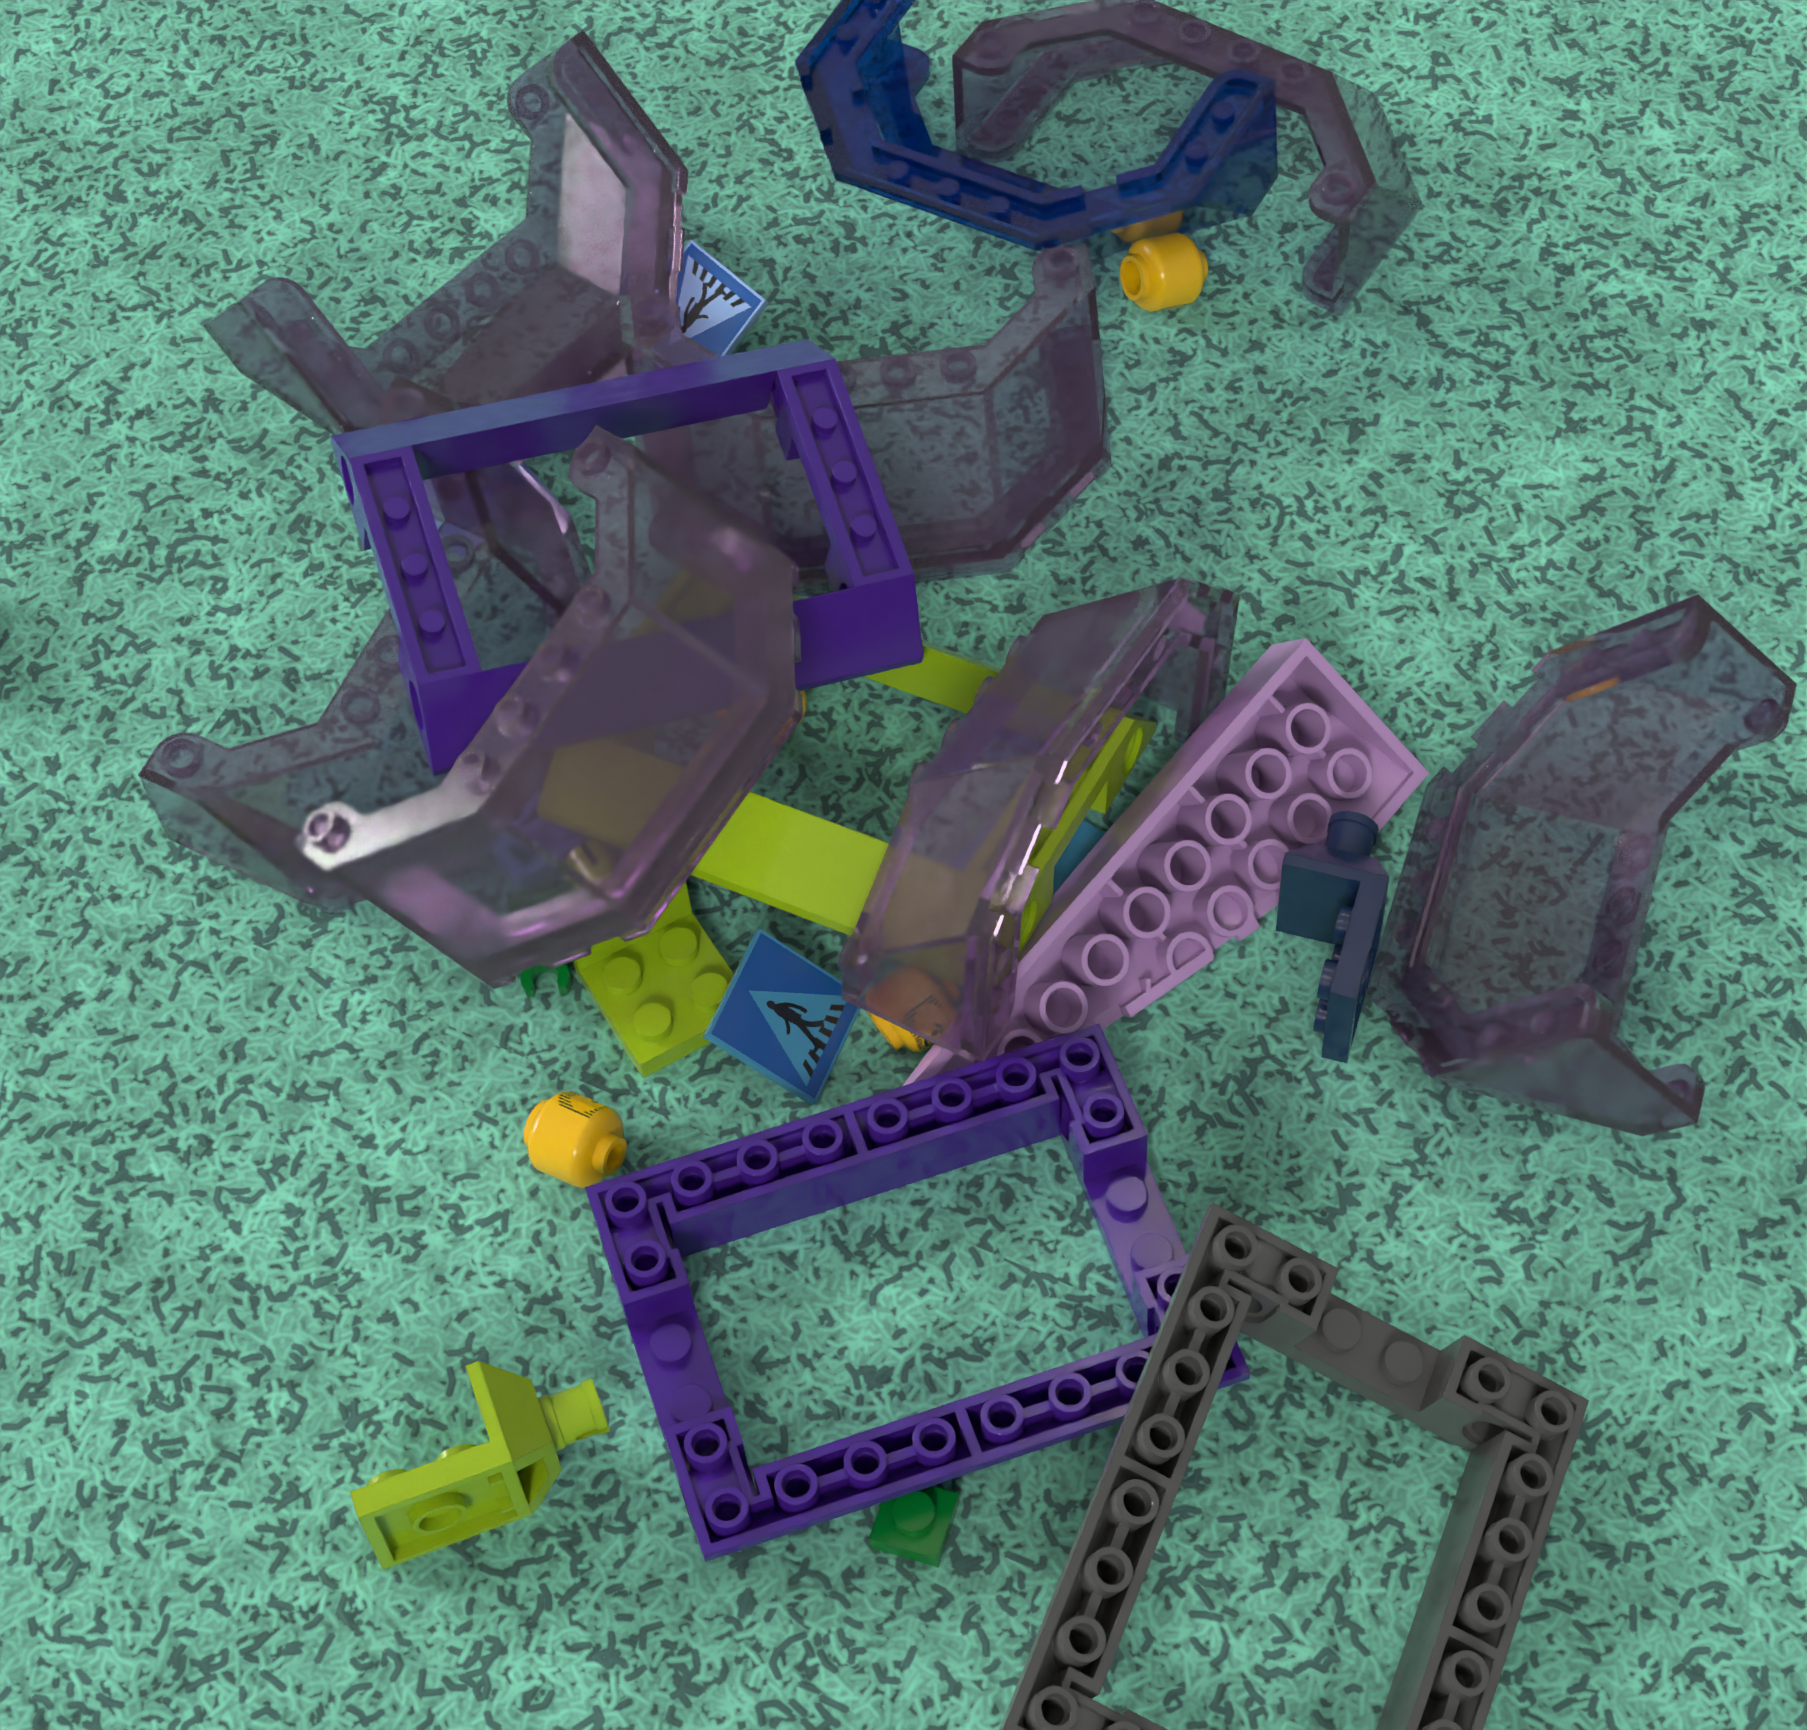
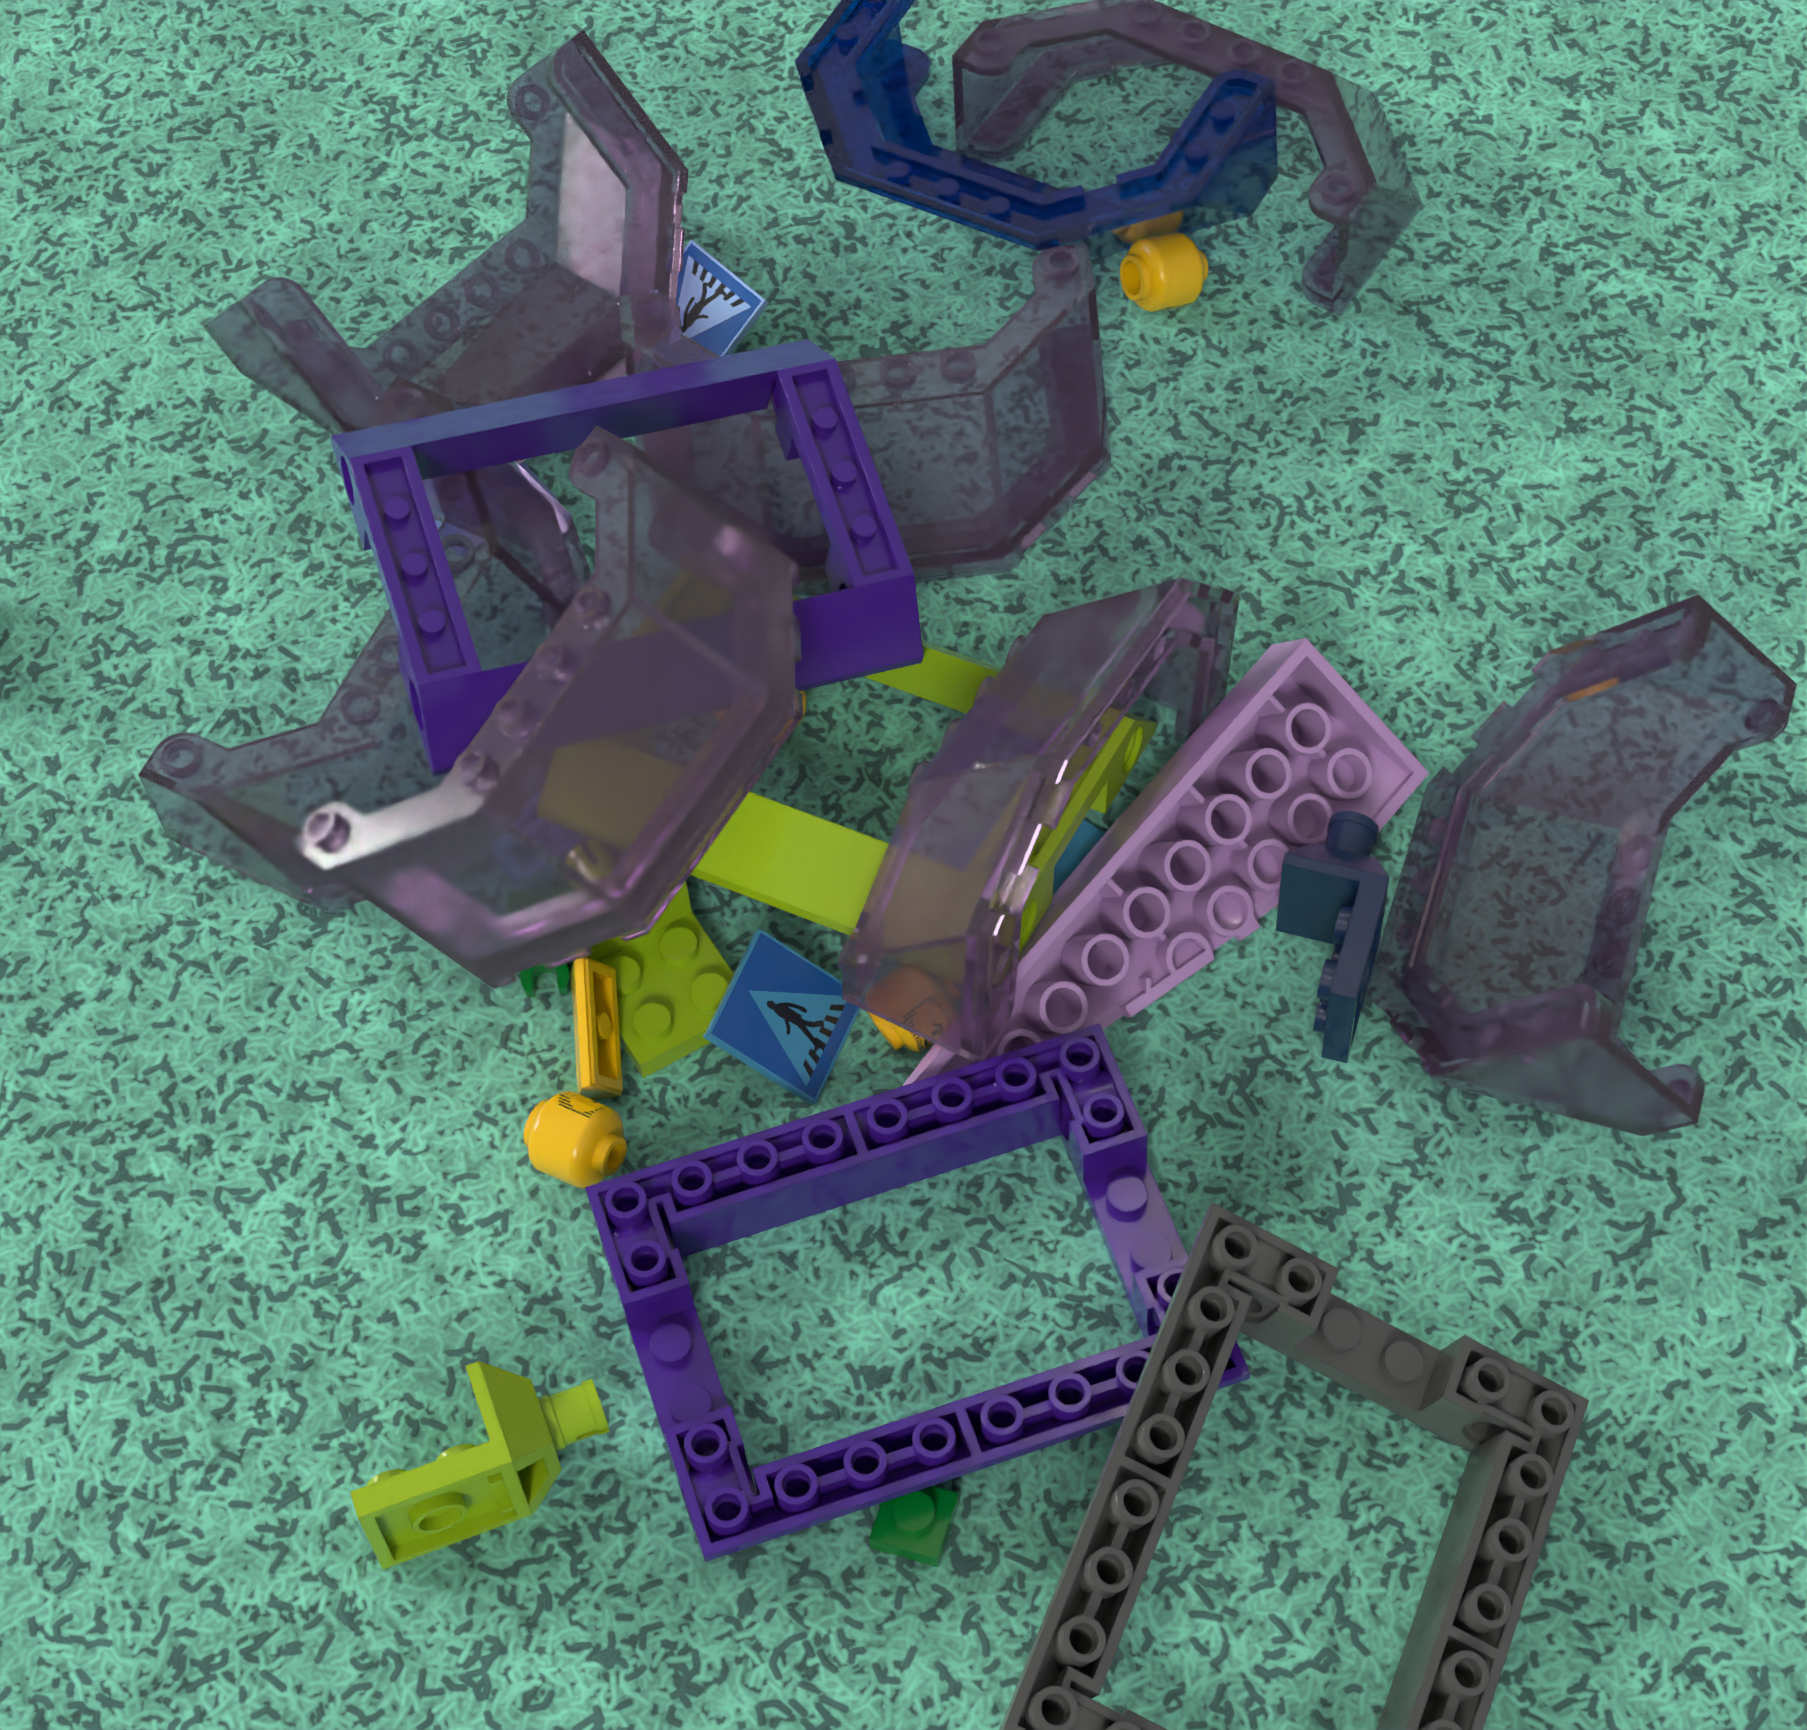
none -> yellow slope [571,956,623,1100]

